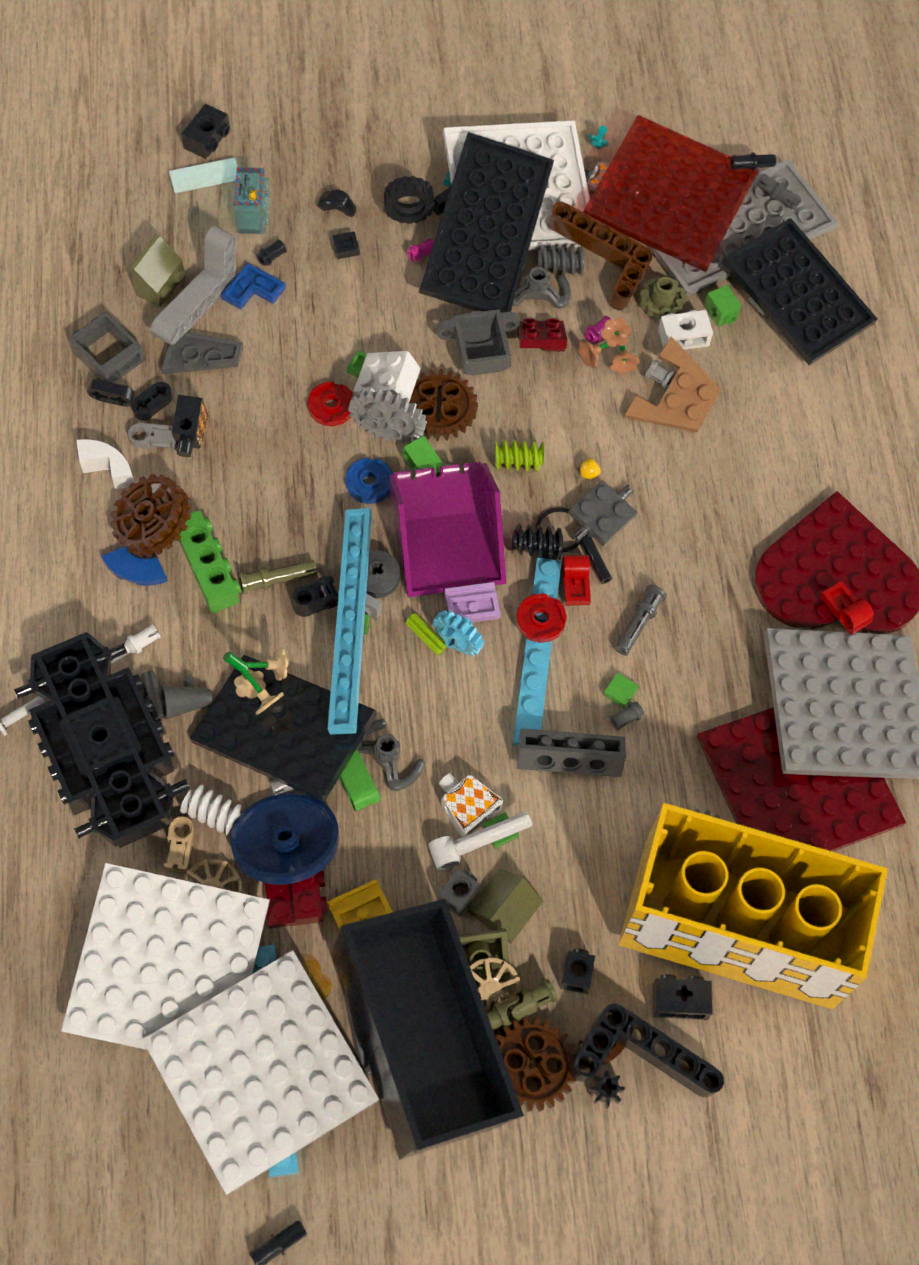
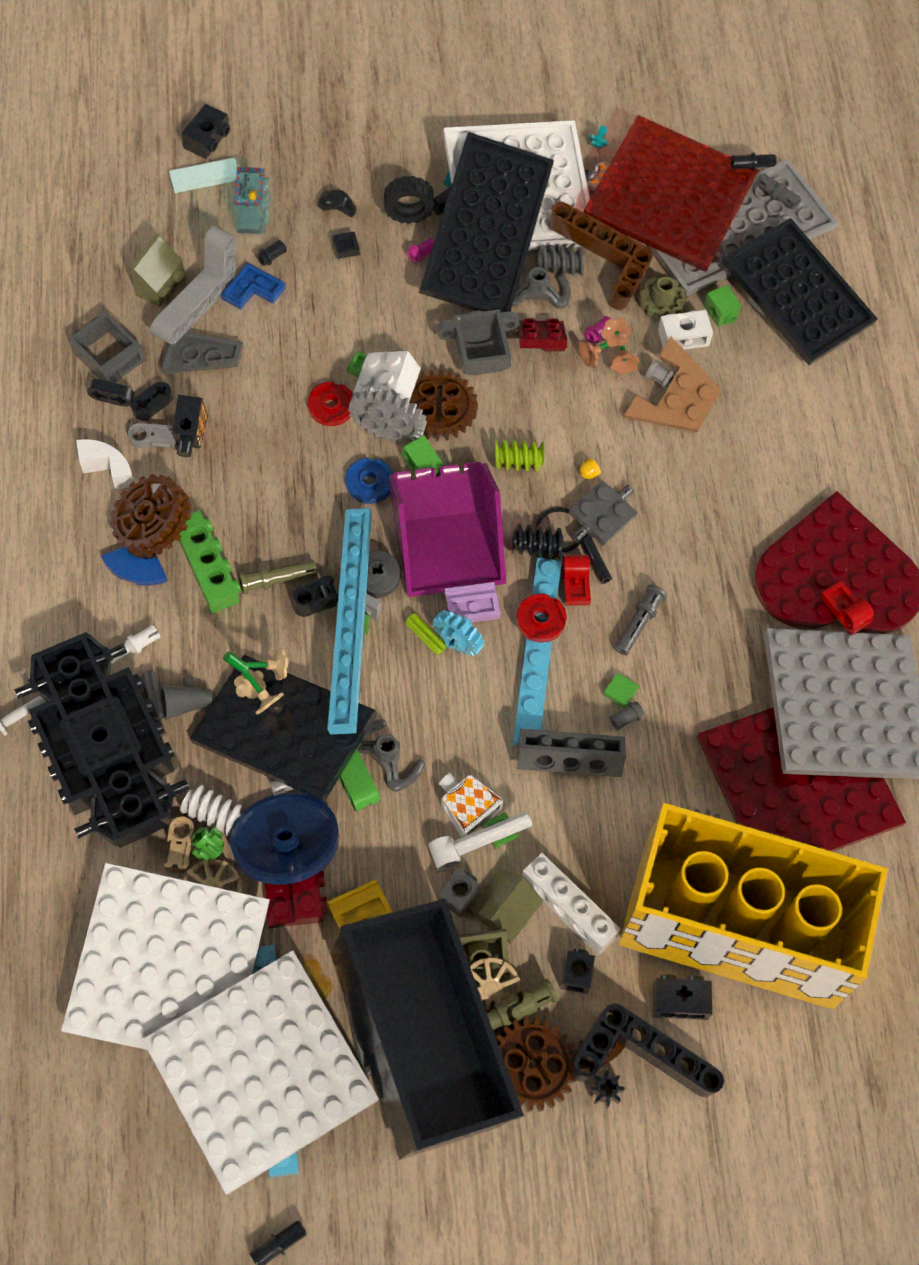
none -> bright green gear [191,827,224,861]
none -> white brick [522,853,621,956]

